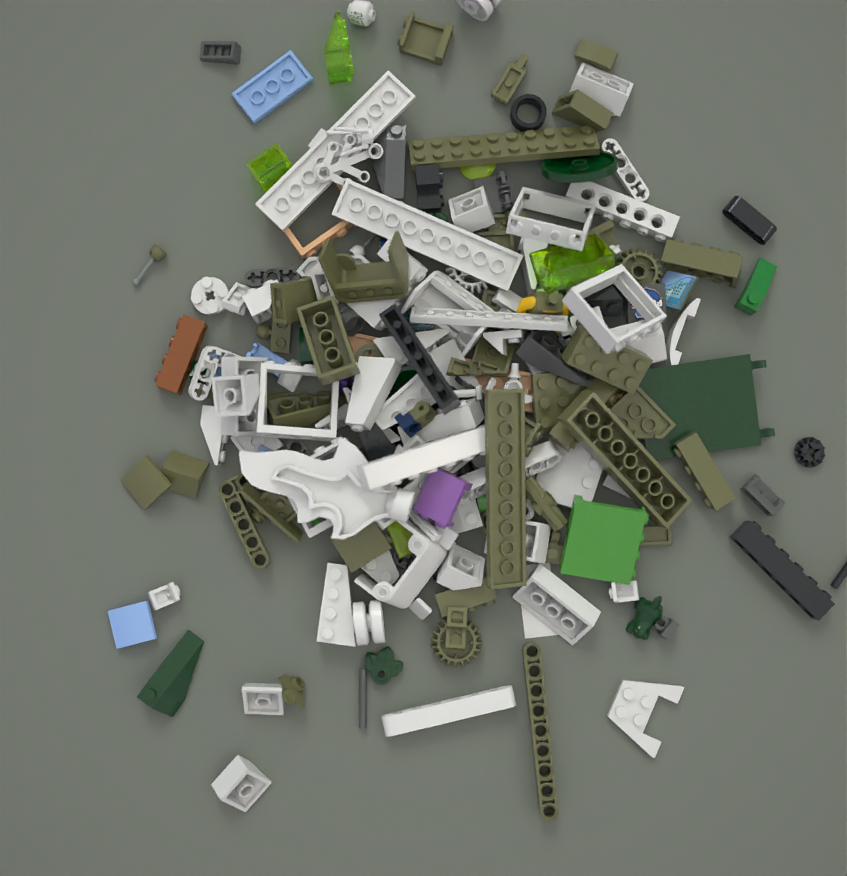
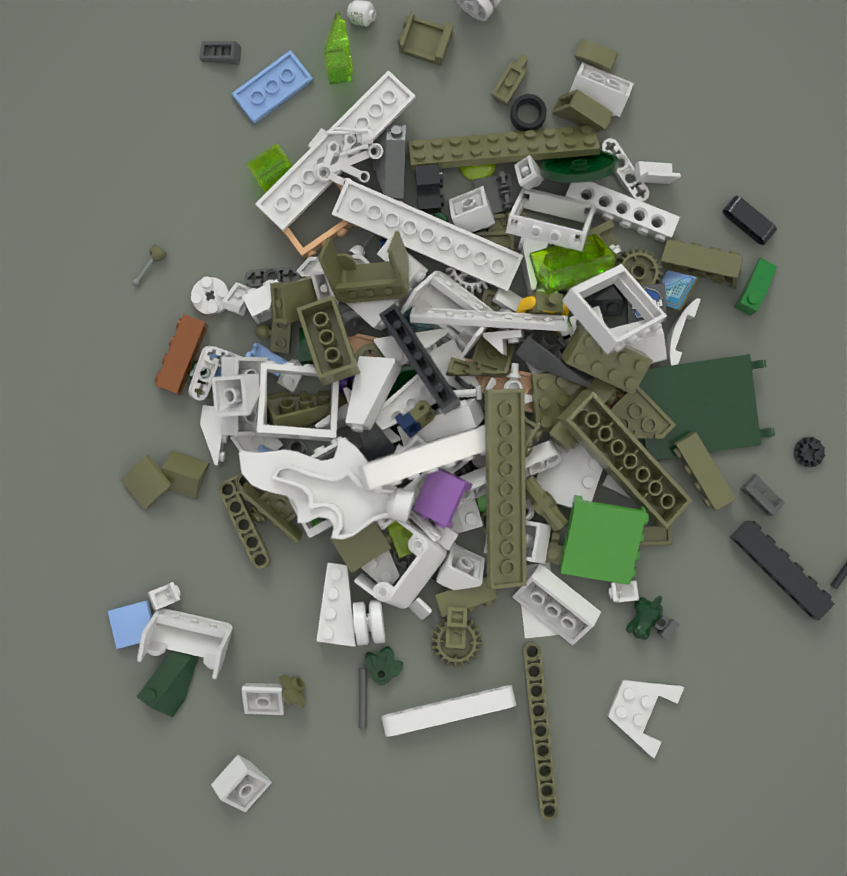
none -> white windscreen [137,608,233,679]
none -> white slope [514,155,545,190]
none -> white panel [635,161,681,184]

